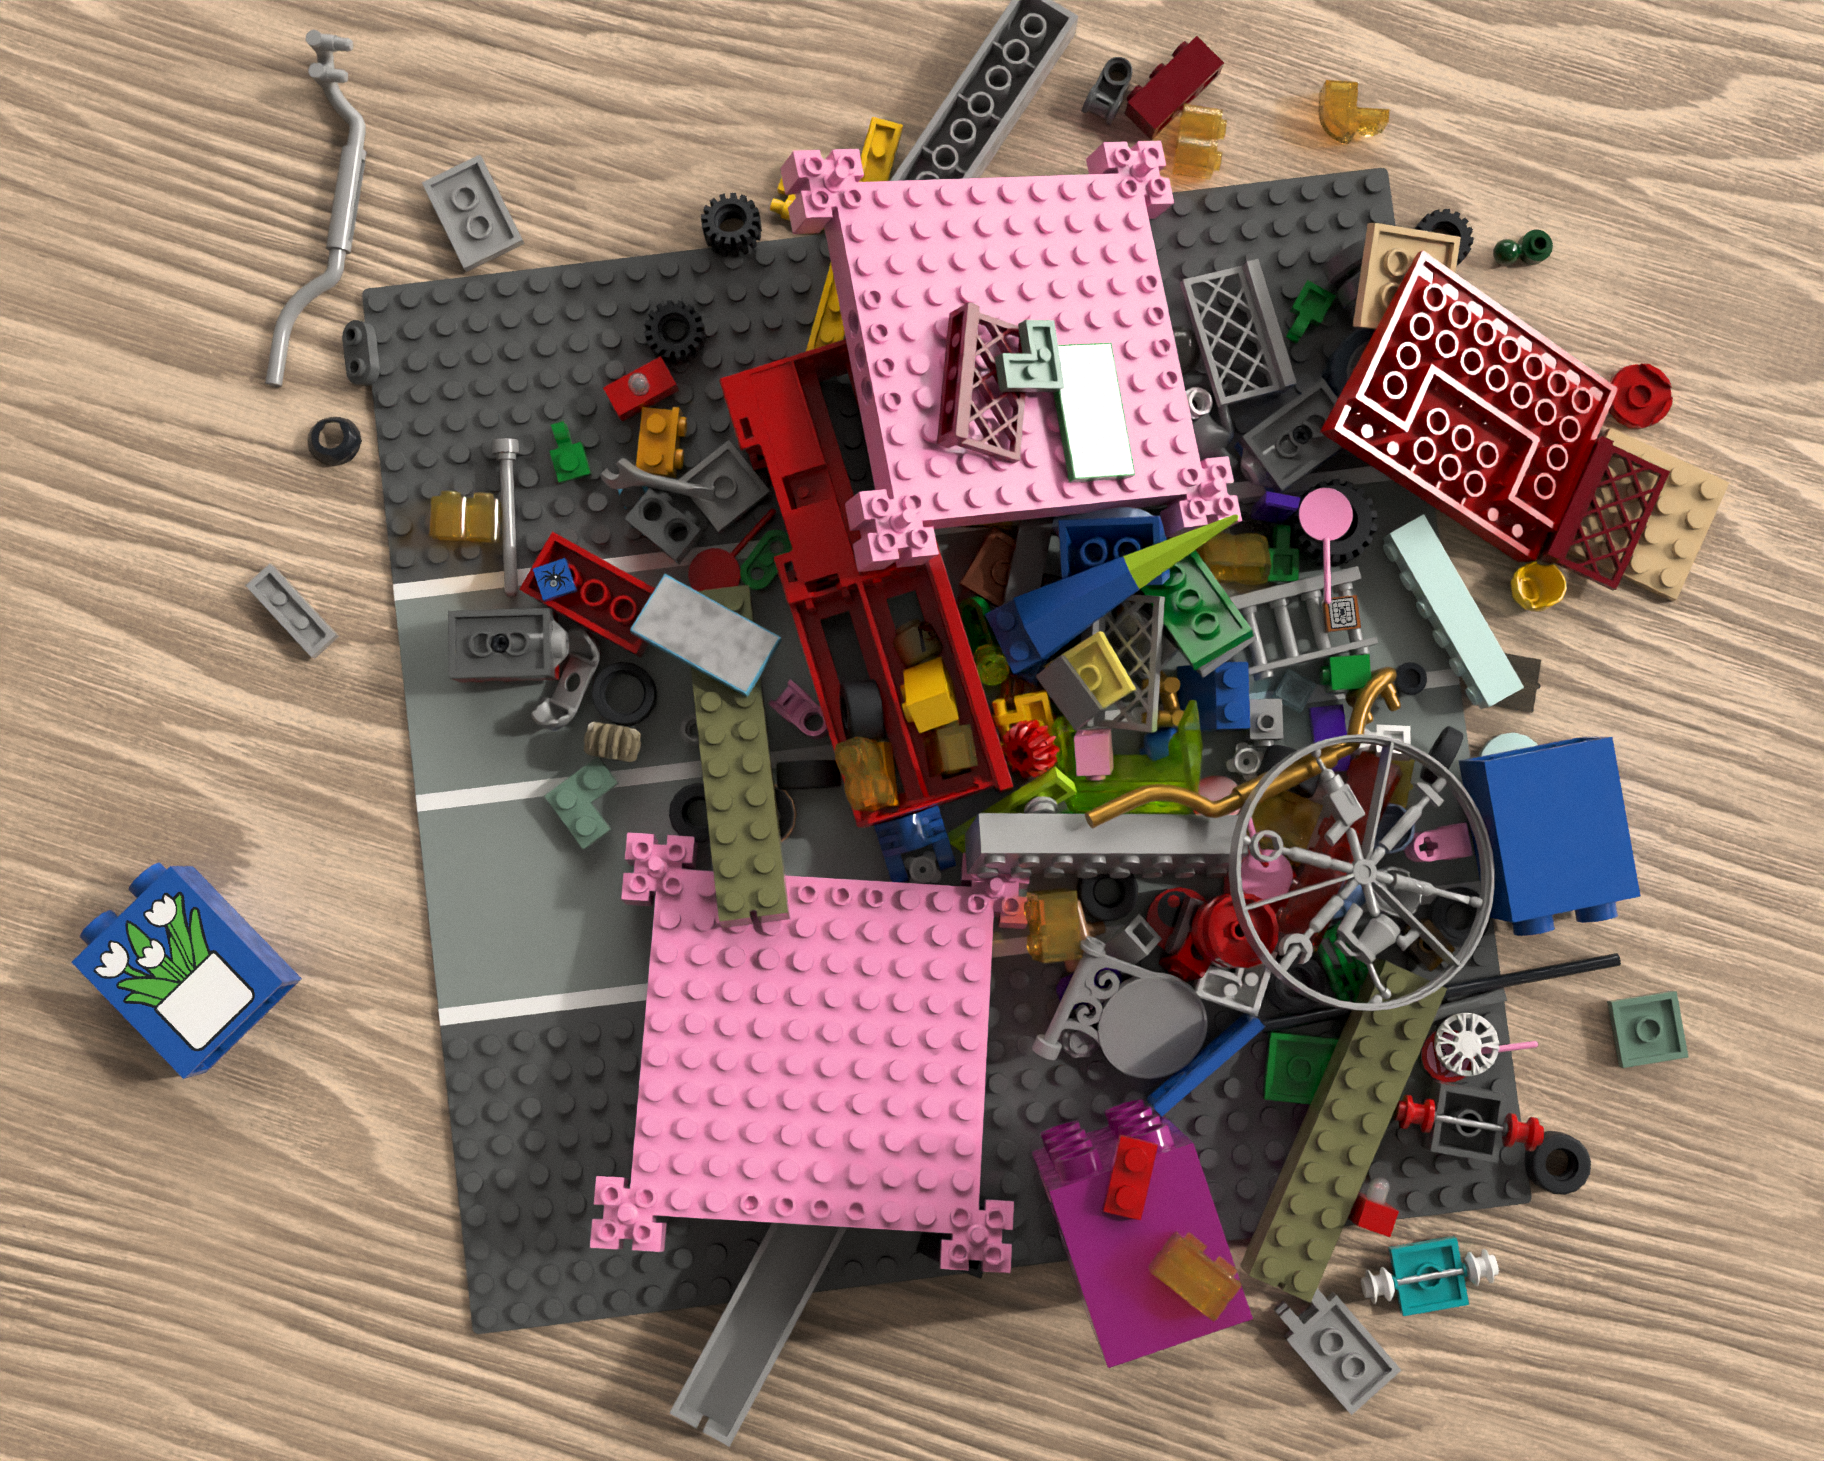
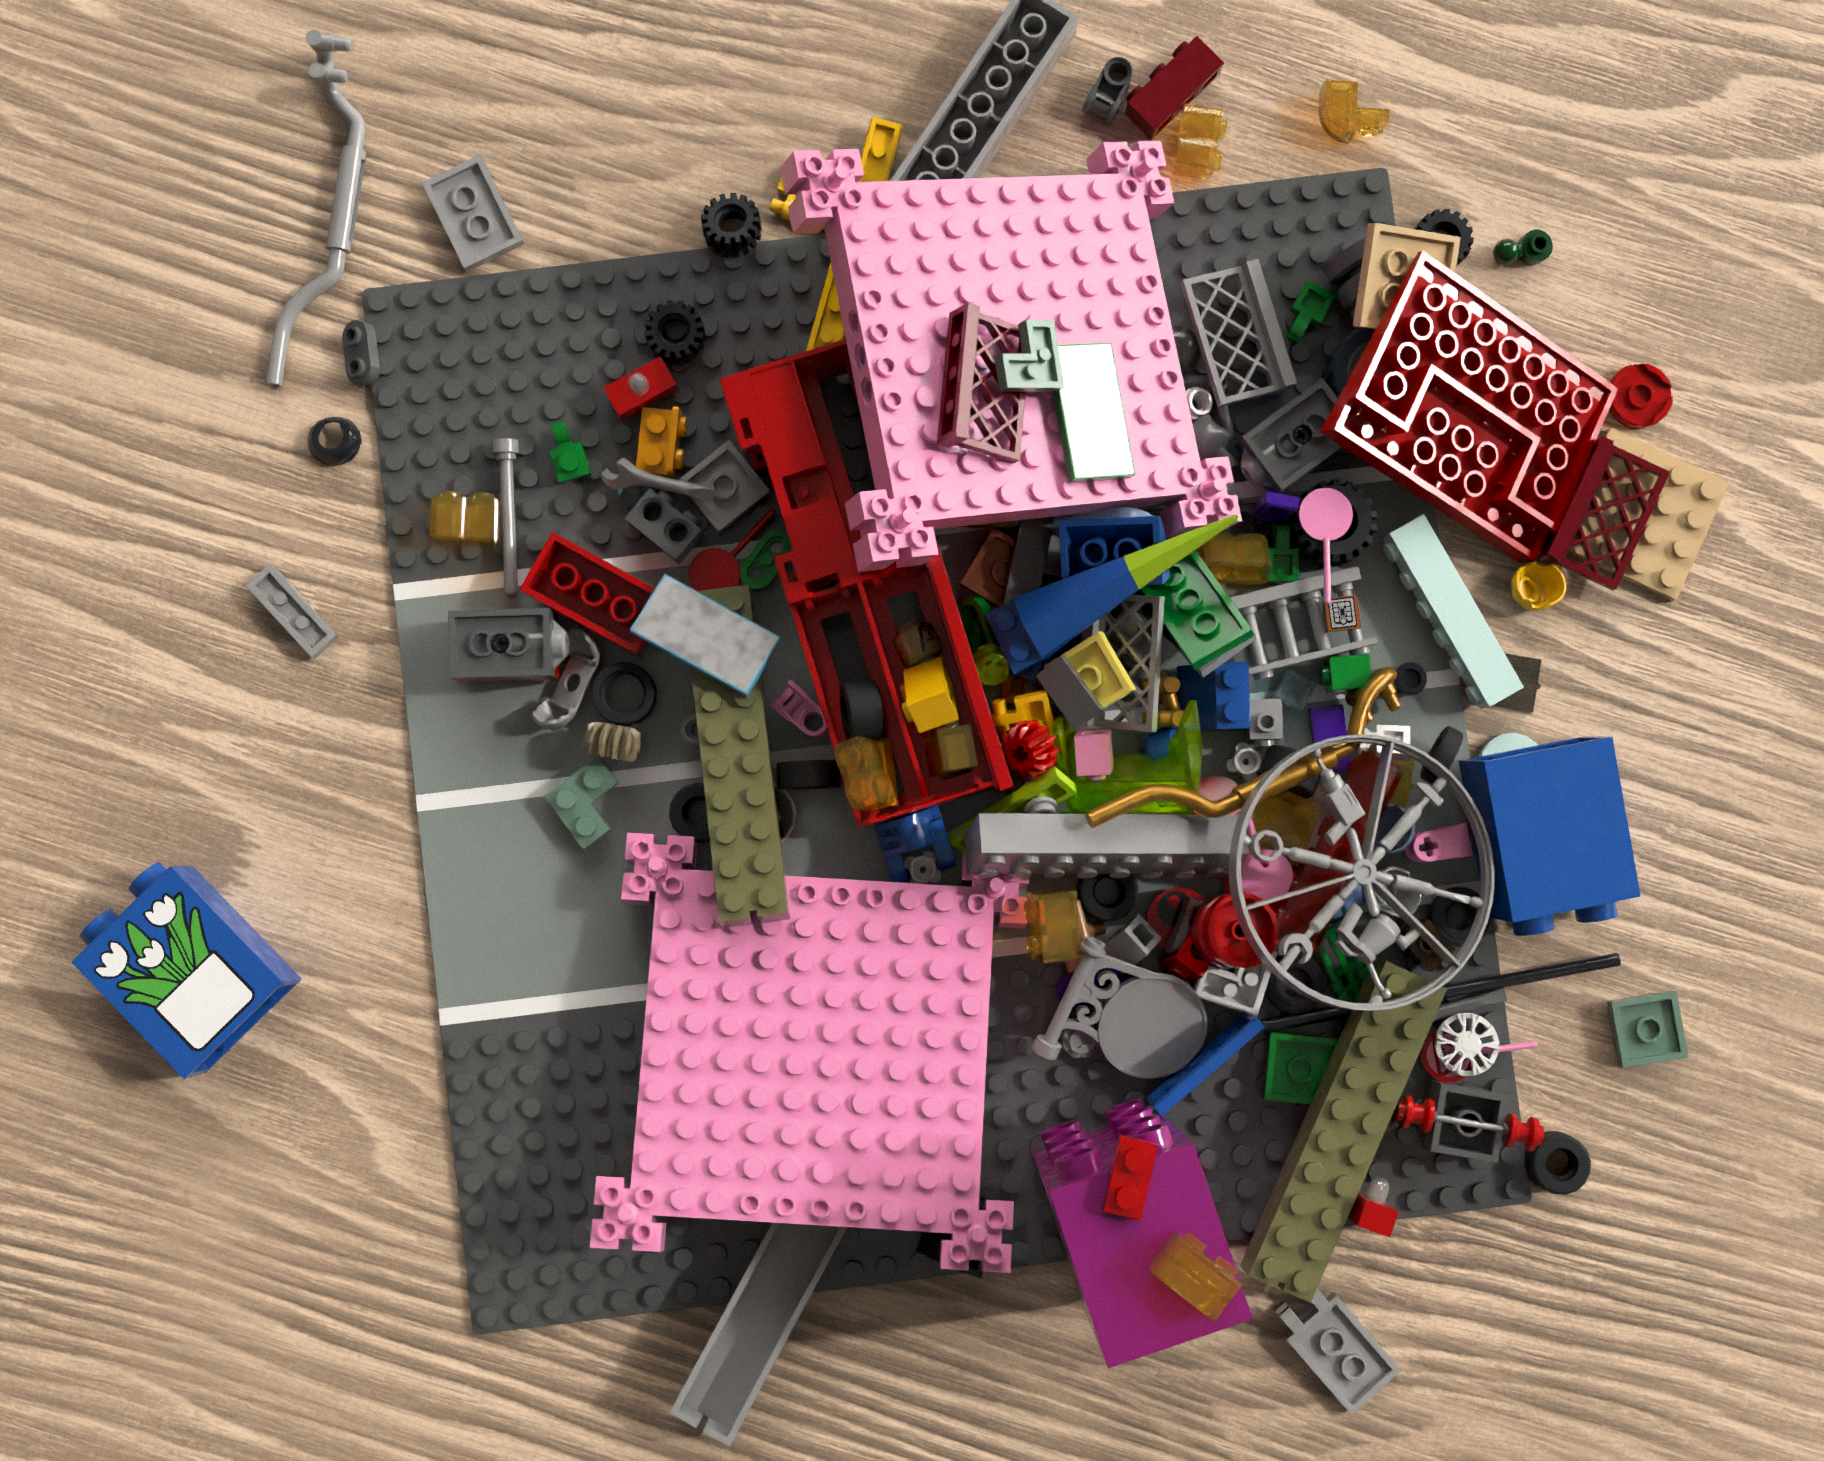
blue tile [533,558,577,602] -> none
teal plate [1361,1235,1499,1316] -> none

